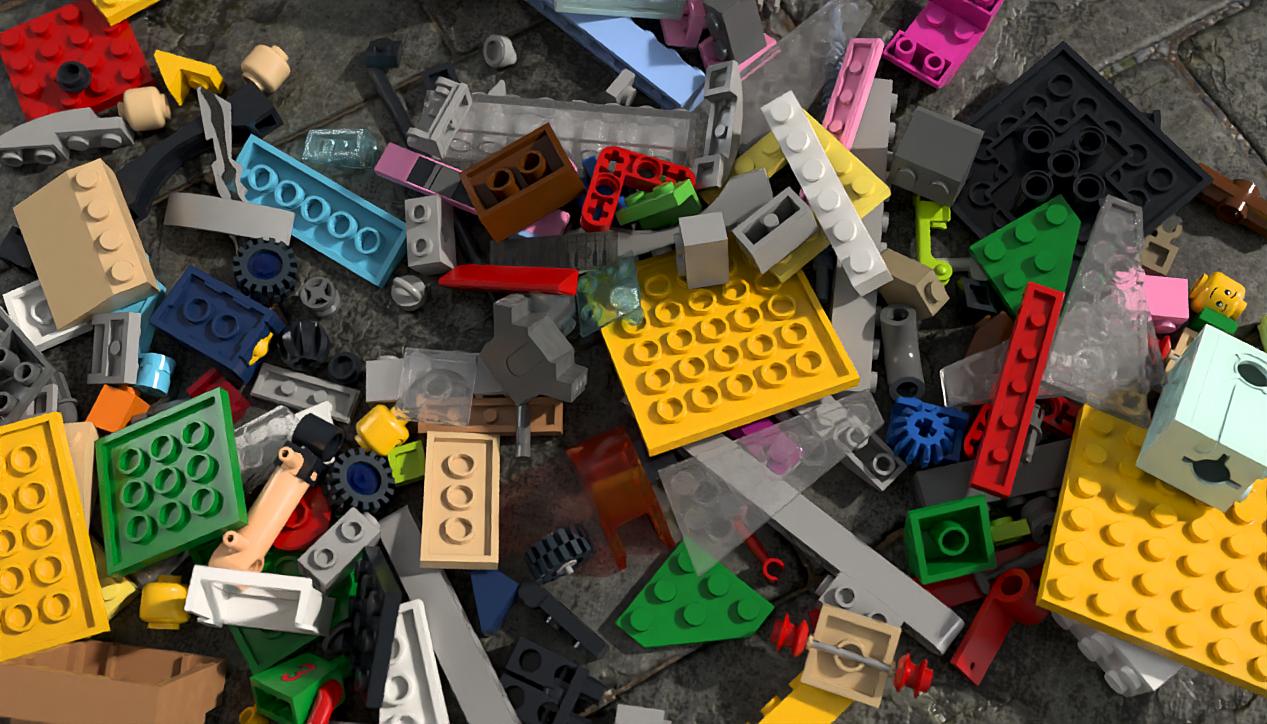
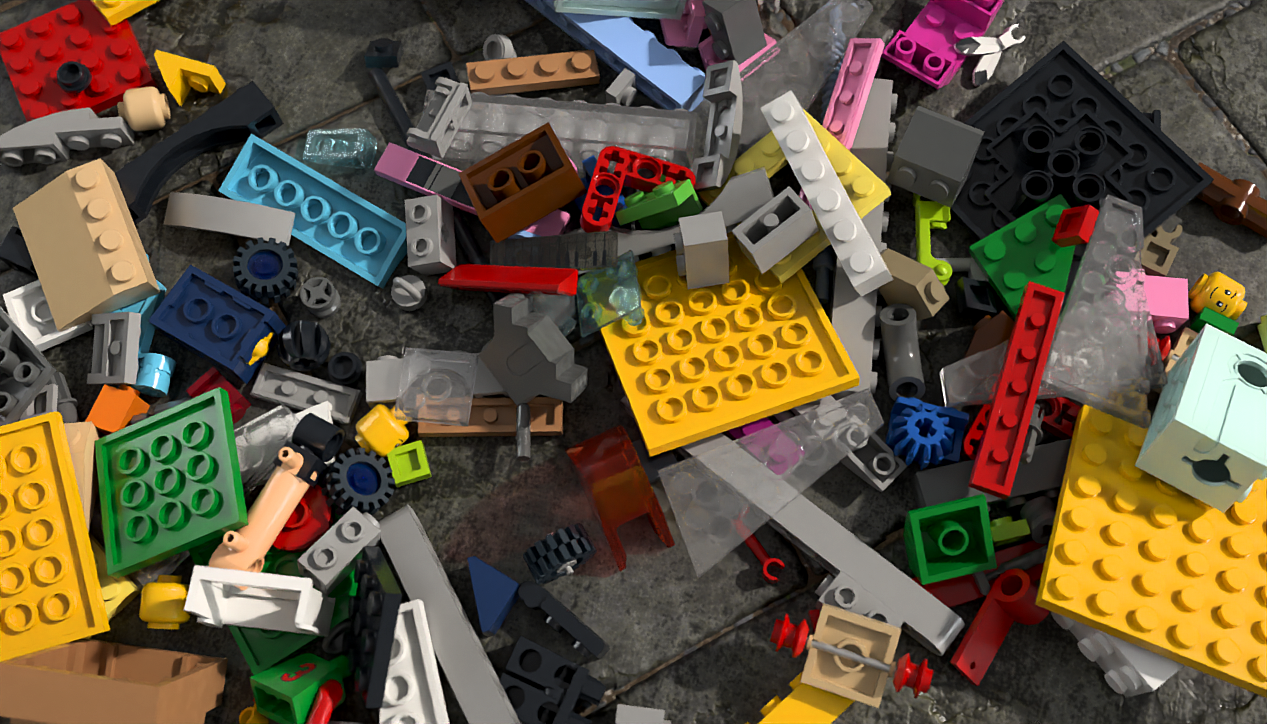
light grey sword [197,87,249,256] -> none
tan head [241,45,290,93] -> none
tan plate [420,431,500,570] -> none
green plate [615,536,775,649] -> none
none -> medium nougat plate [466,50,600,98]
none -> white piece [954,24,1026,87]
none -> red plate [1052,204,1099,247]

